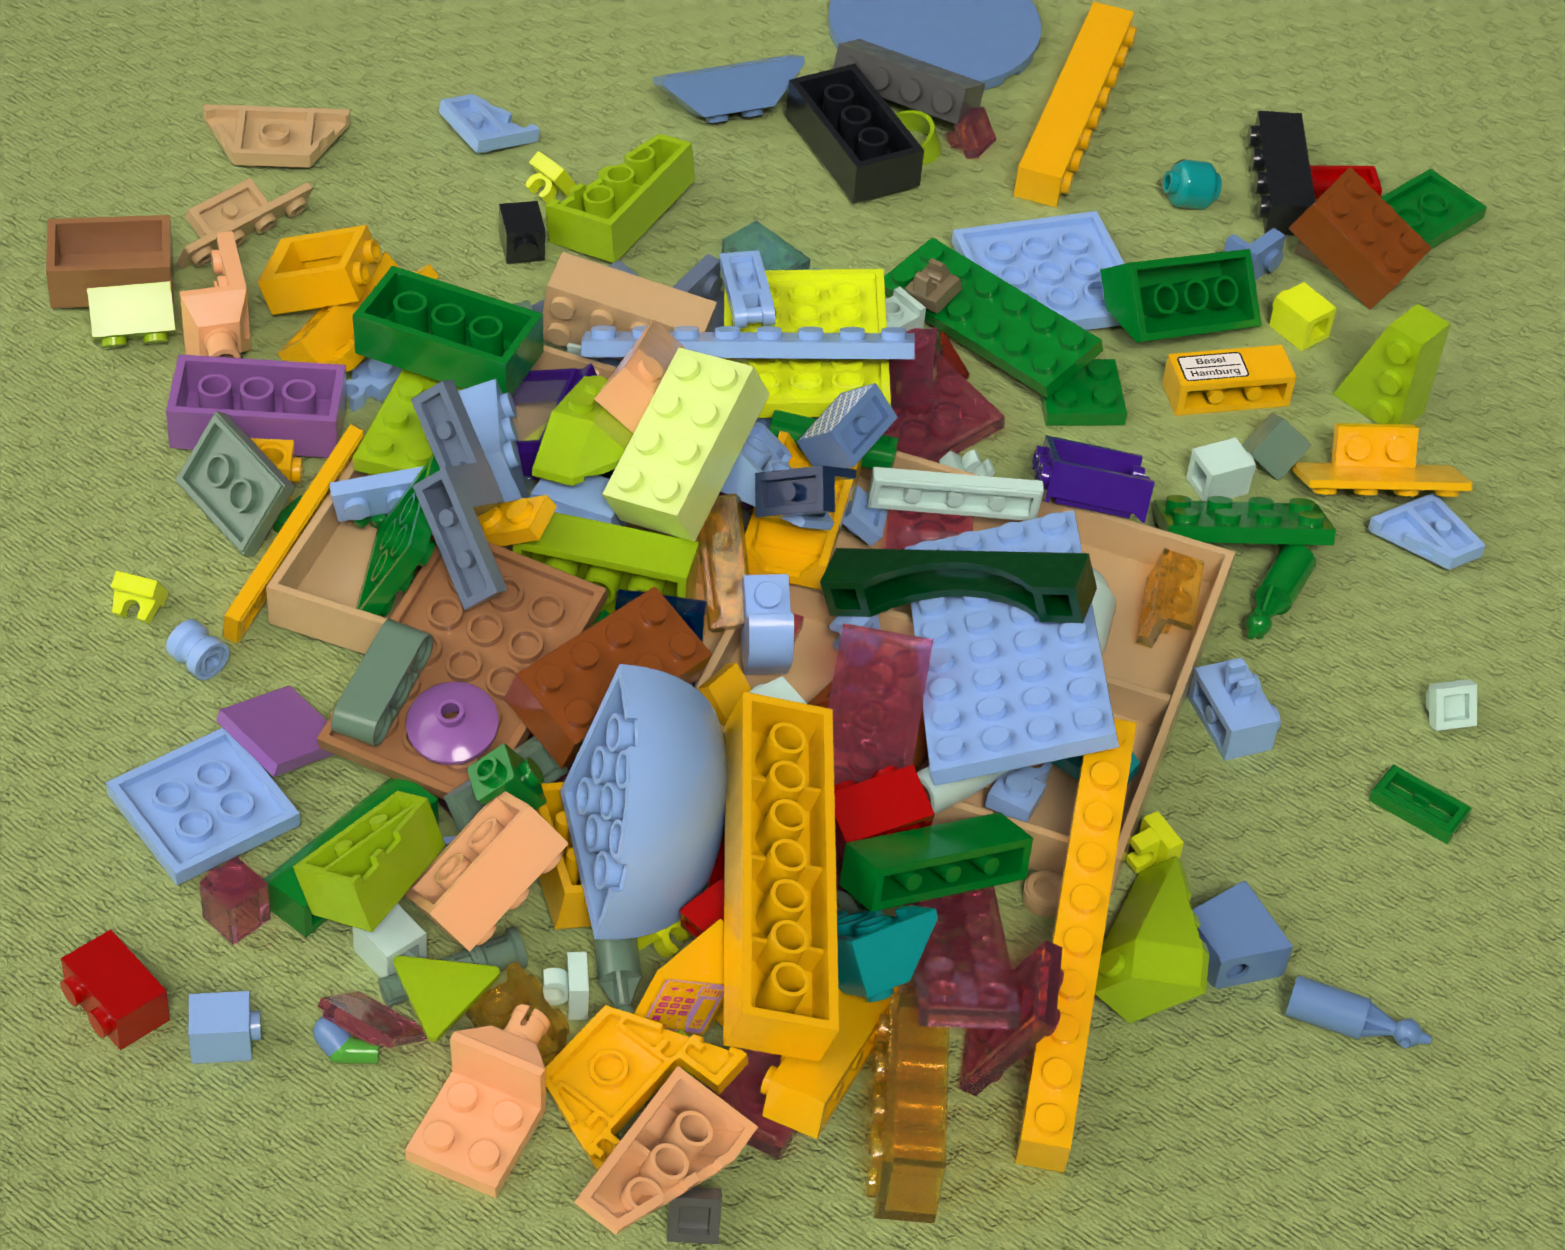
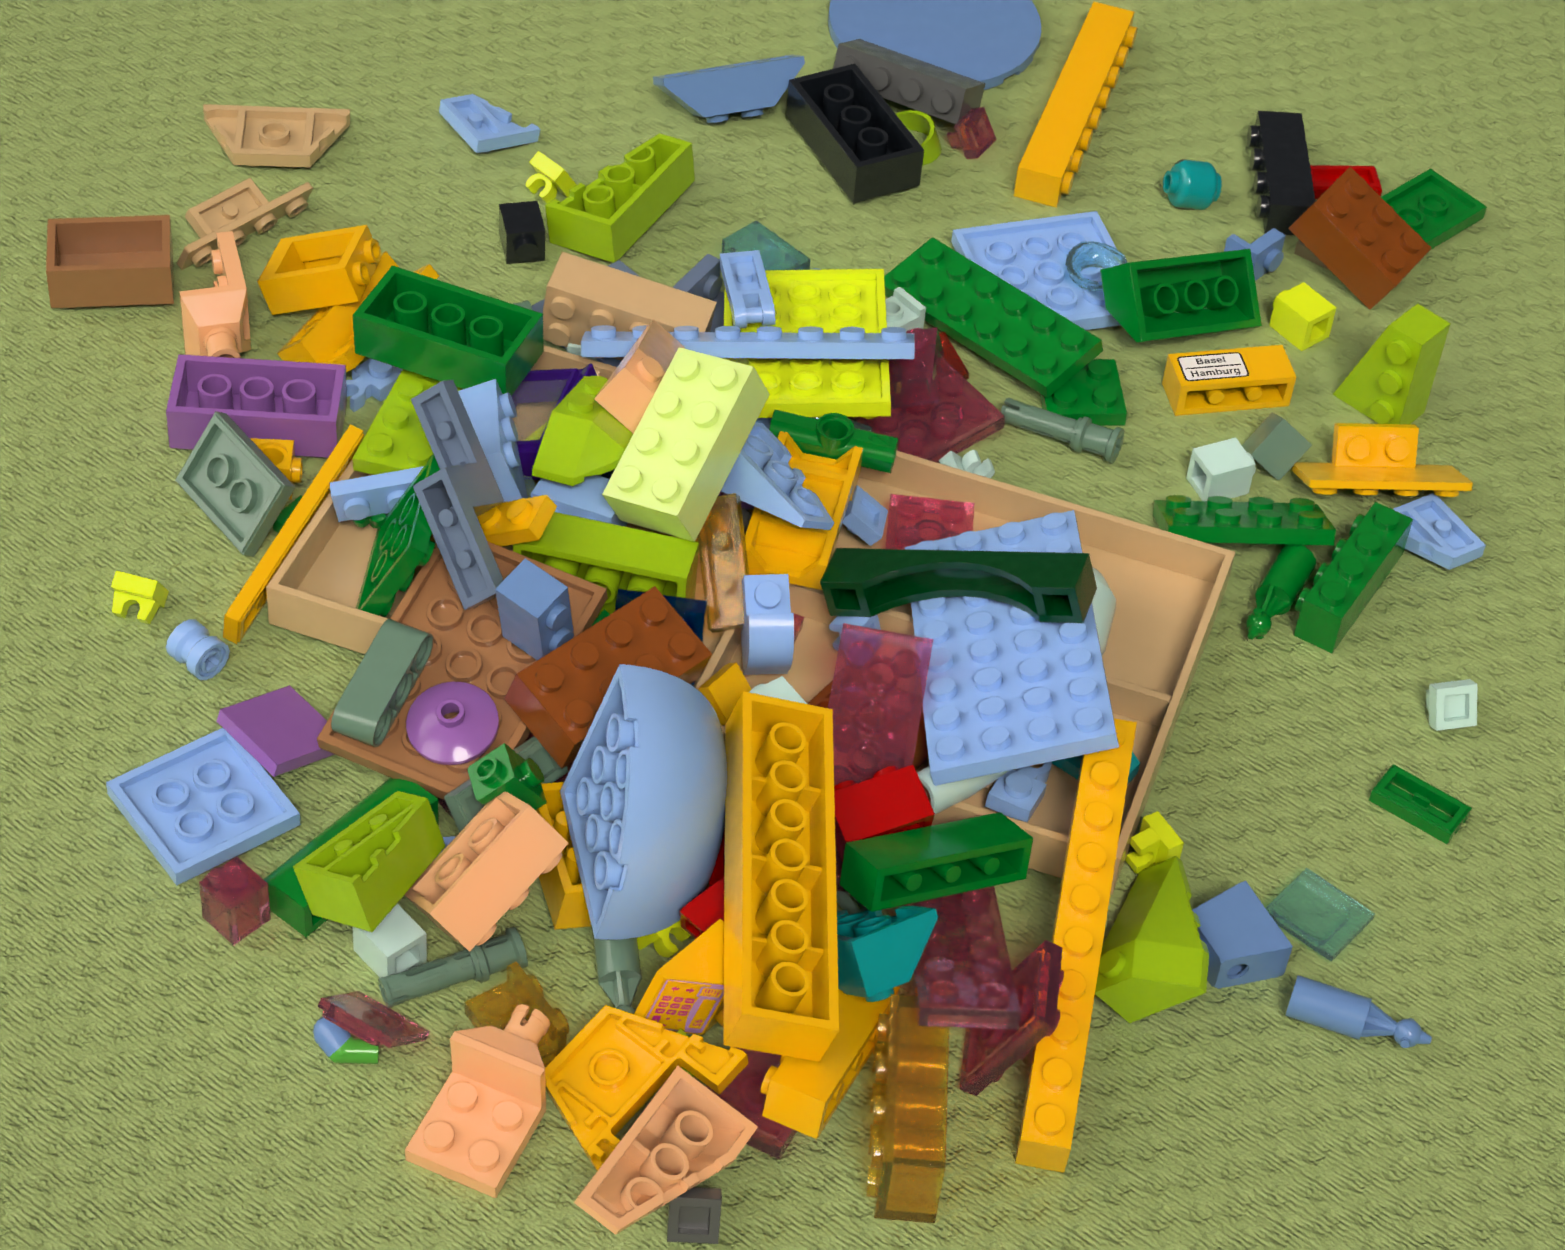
red brick [60,929,170,1050] -> none
brick [87,281,175,348] -> none
light blue brick [188,991,261,1064] -> none
lime piece [393,956,500,1042] -> none
light aqua tile [543,952,589,1020] -> none
dark blue panel [755,466,856,519] -> none
medium blue panel [797,383,898,468] -> none
light aqua tile [867,467,1044,521] -> none
dark tan tile [905,258,962,314] -> none
tan tile [1022,870,1062,917] -> none
dark purple window [1031,435,1155,523] -> none
clear yellow bracket [1135,548,1204,648] -> none
light blue brick [1188,657,1281,761] -> none
none -> medium blue brick [495,558,574,660]
none -> sand green pin [999,397,1125,463]
none -> clear light blue piece [1065,241,1128,291]
none -> clear light blue piece [1266,868,1375,962]
none -> green brick [1294,502,1413,653]

